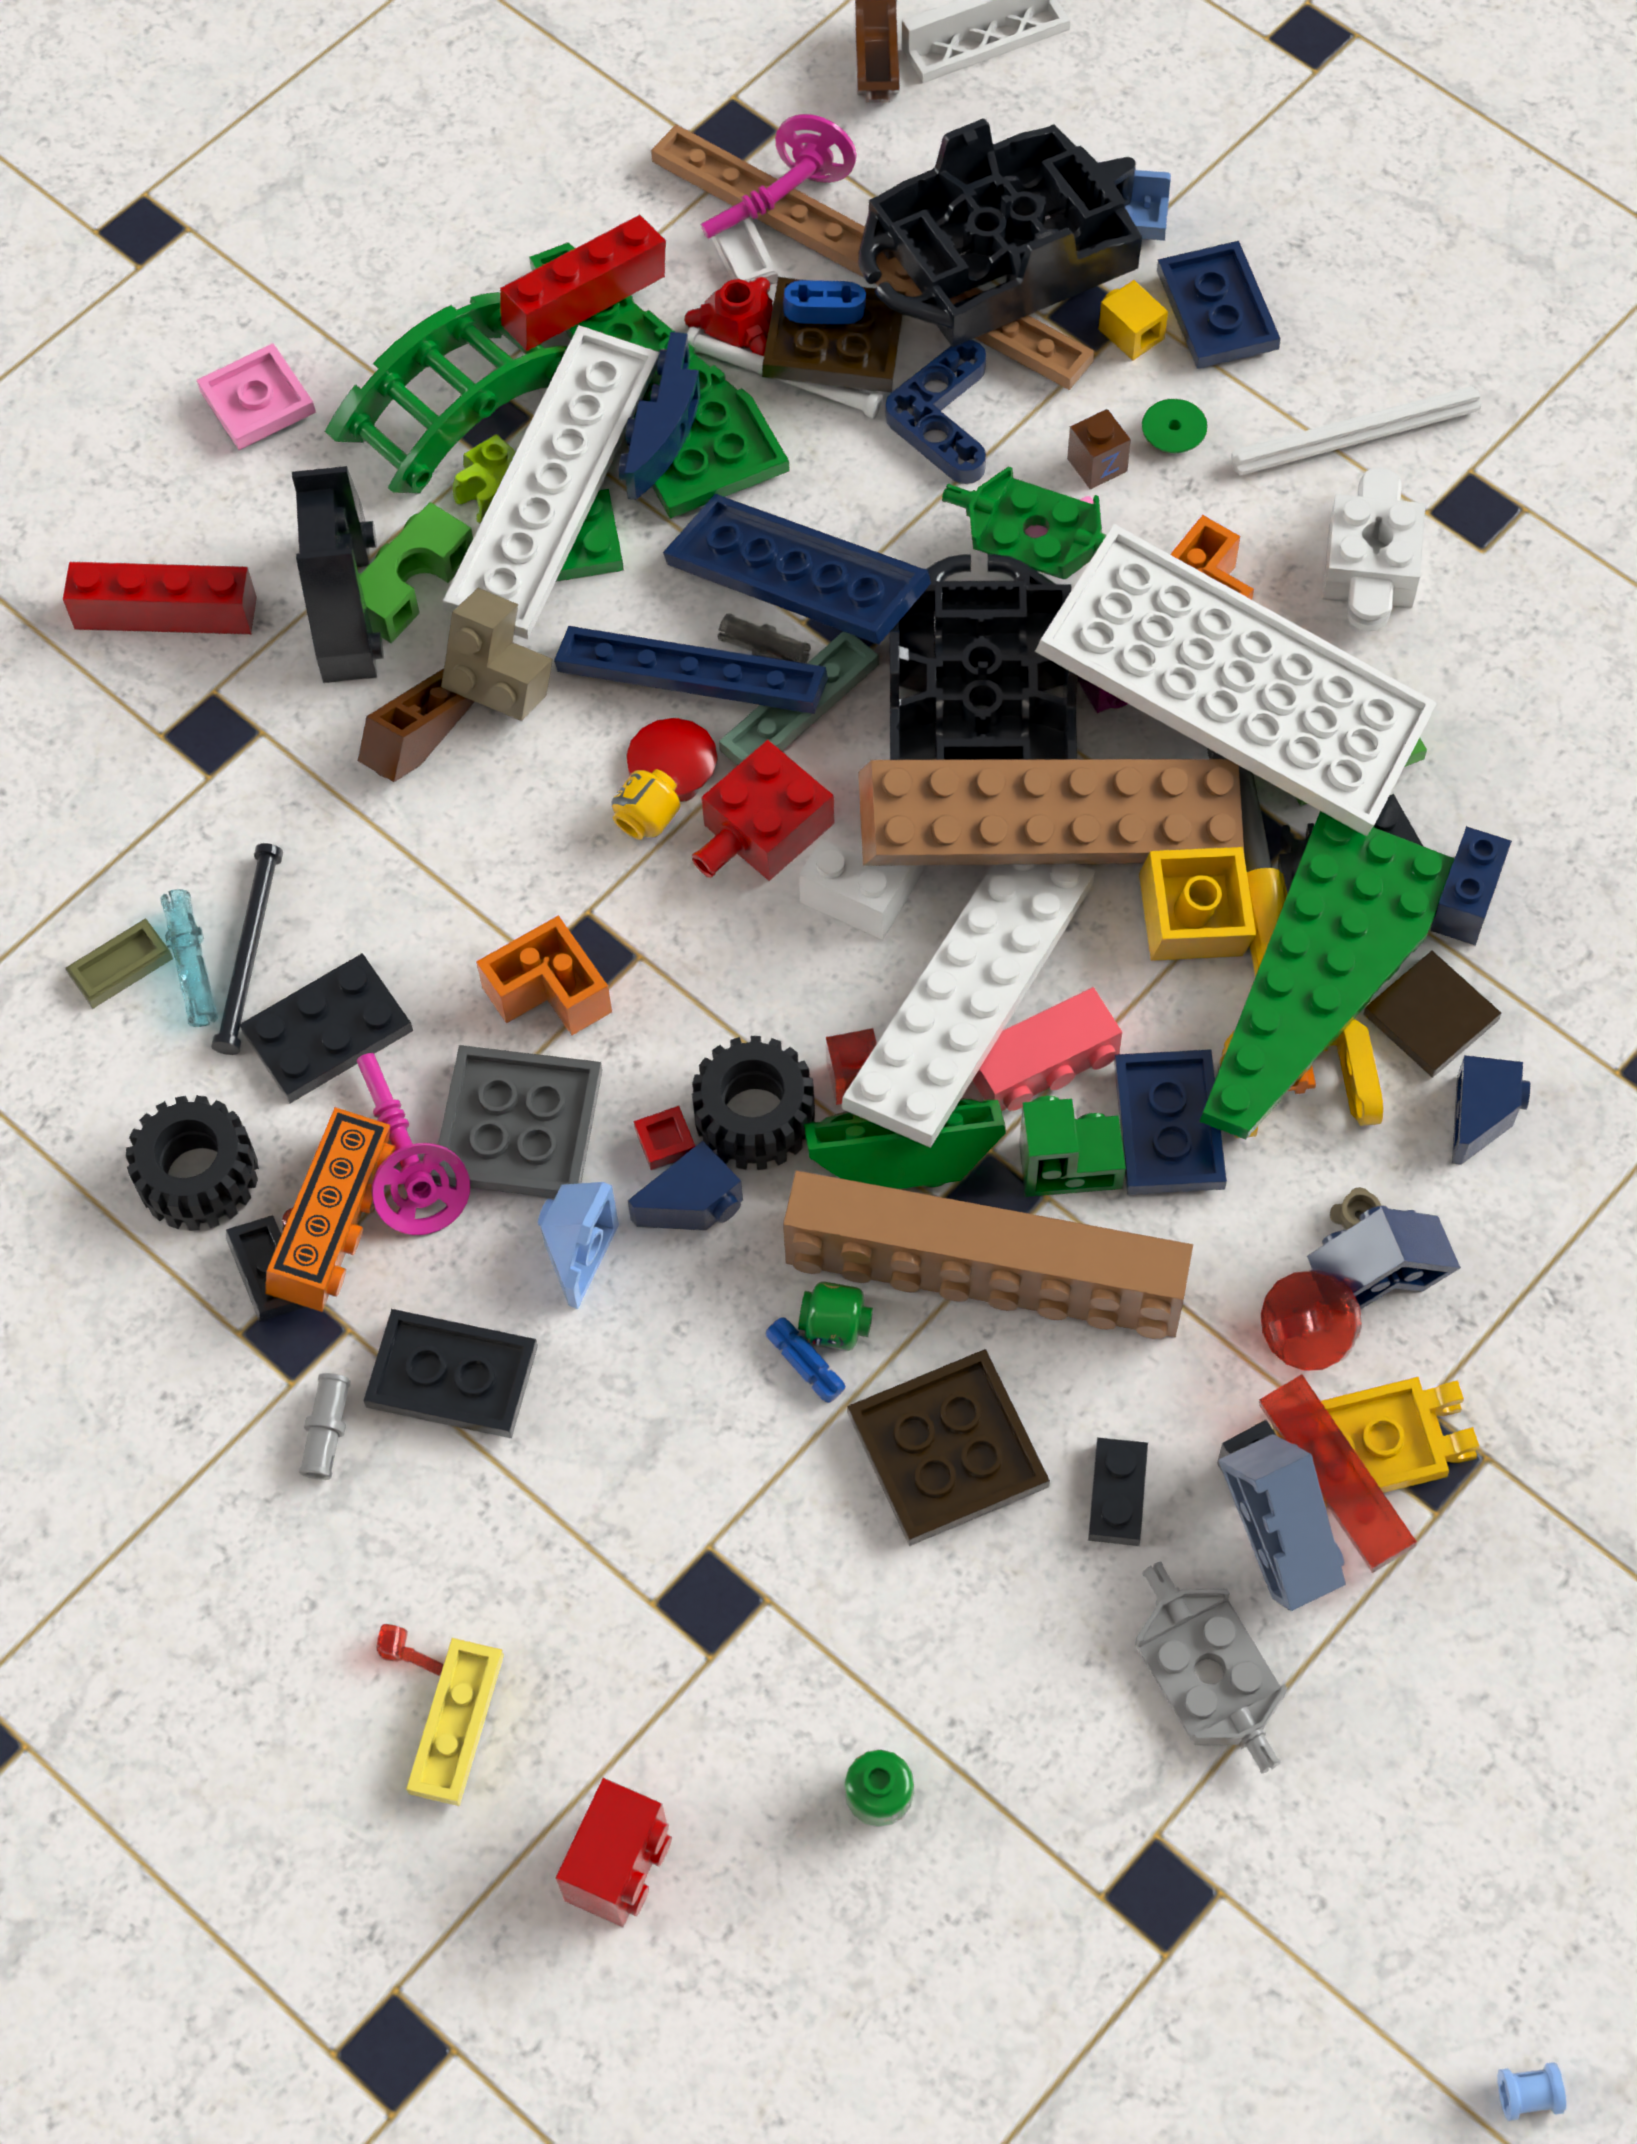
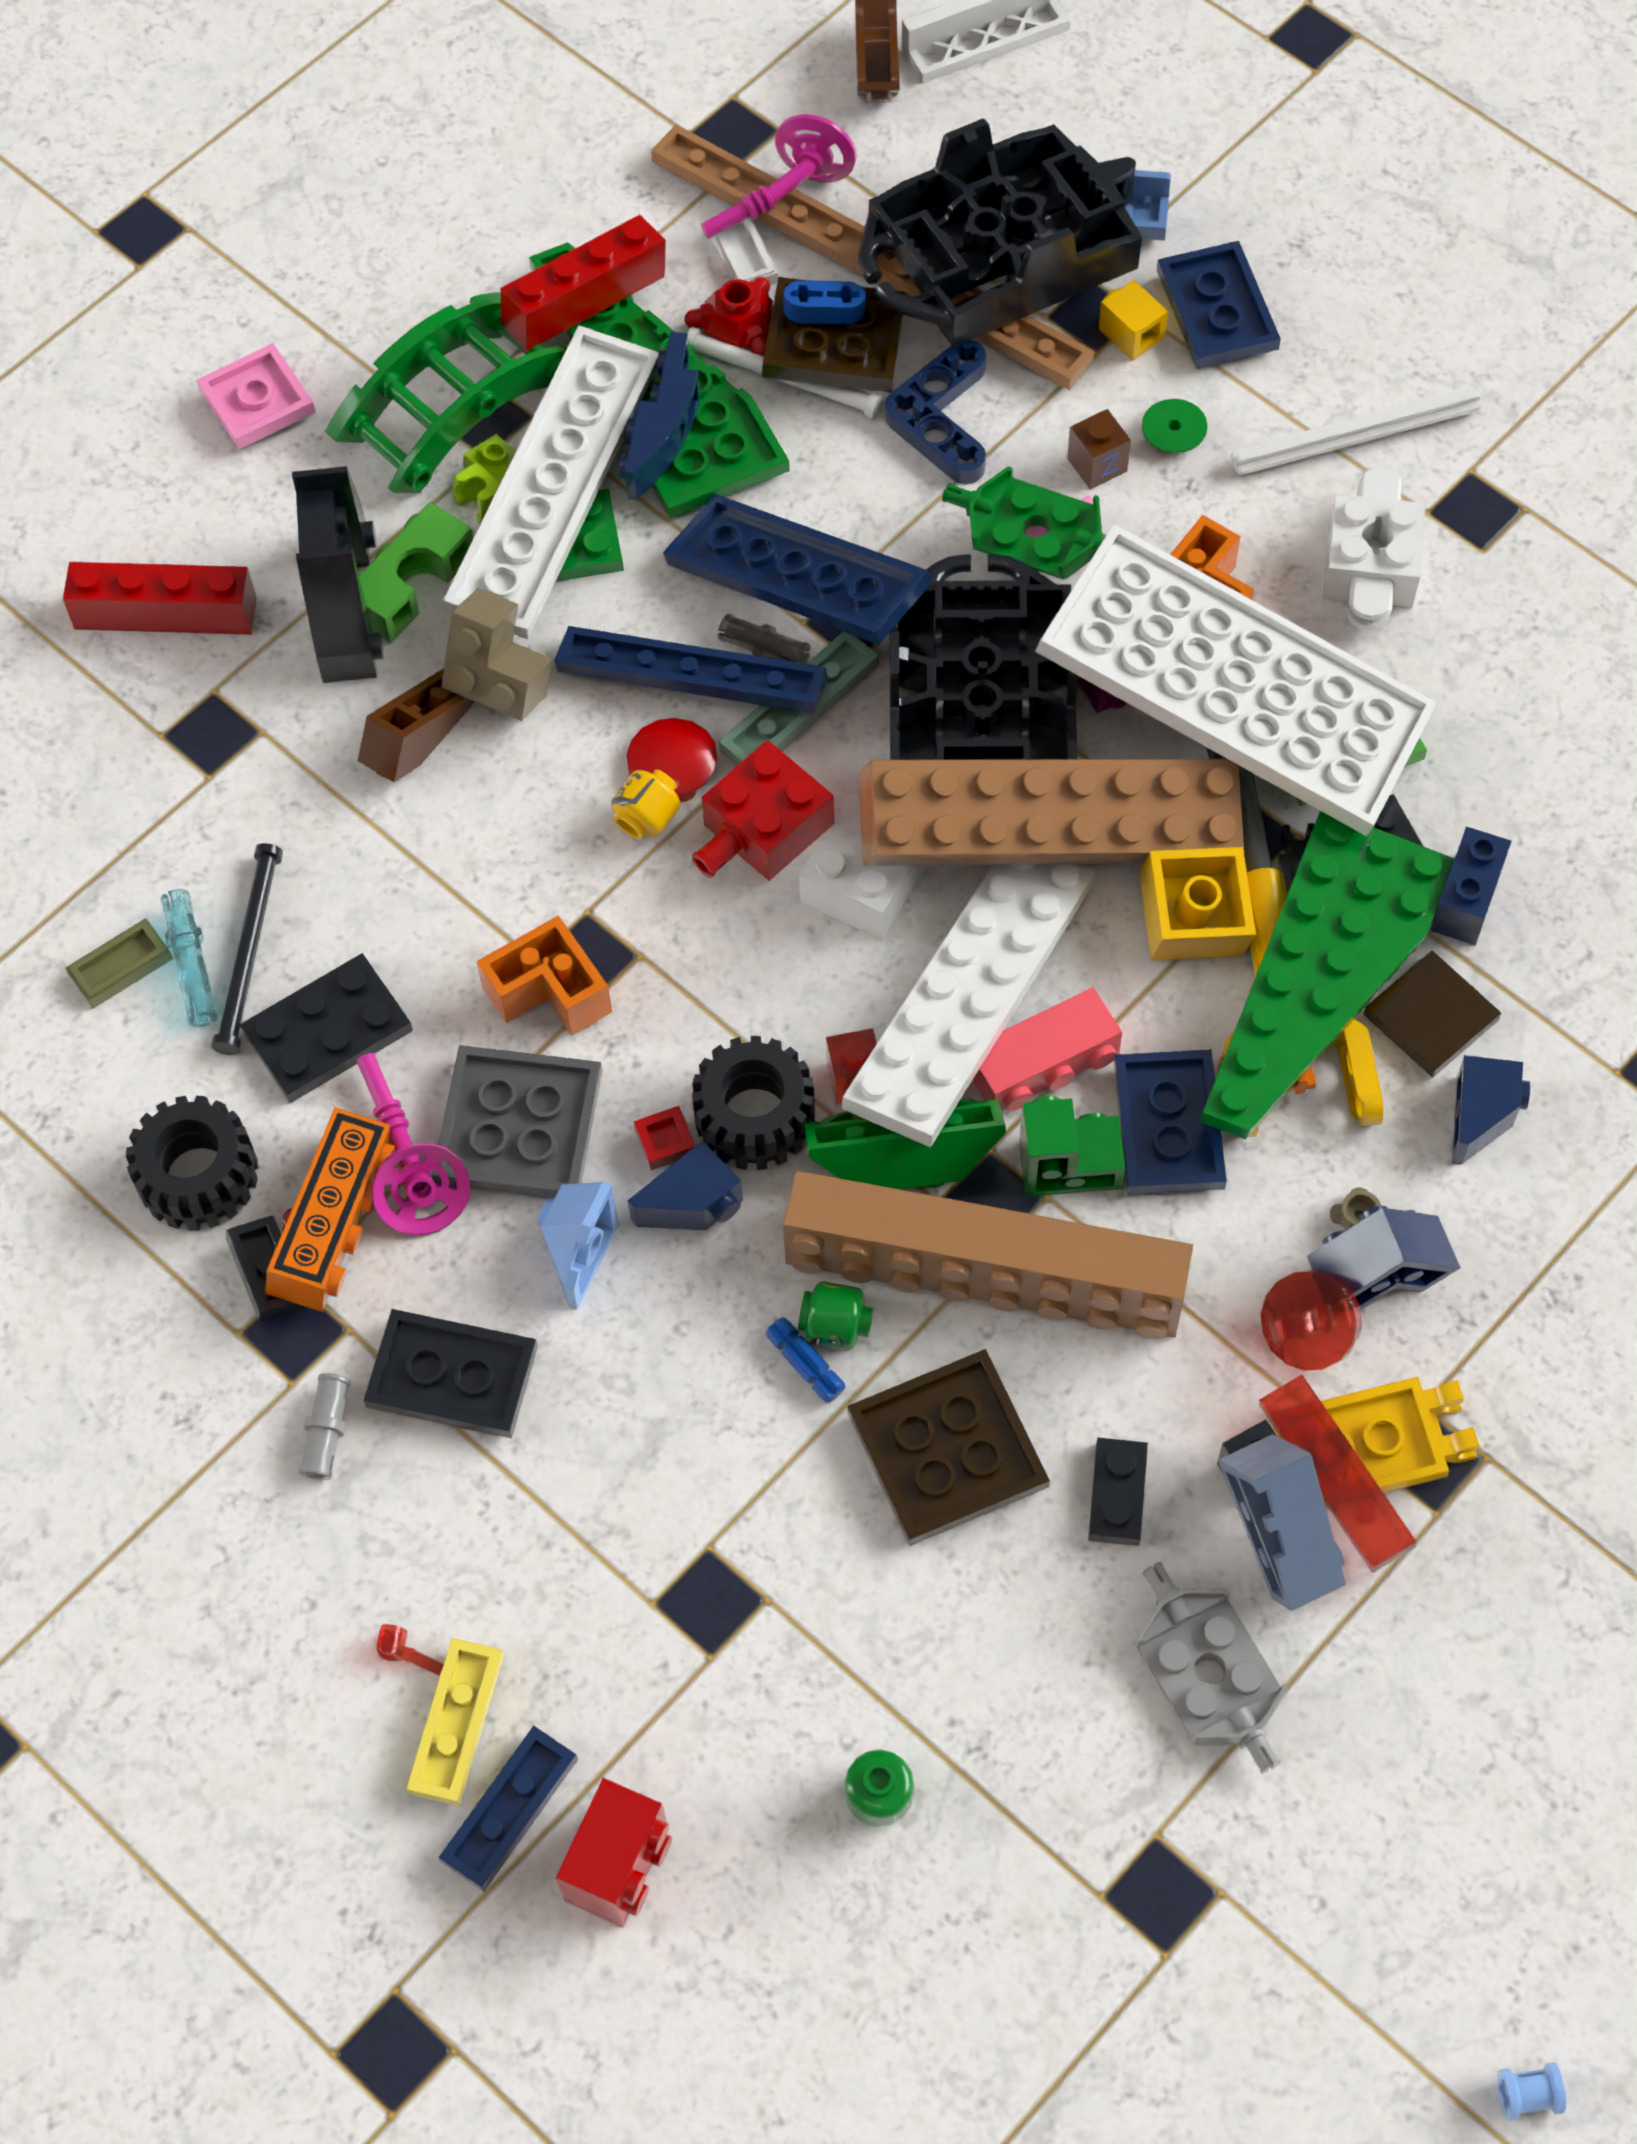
none -> dark blue plate [438,1725,578,1892]

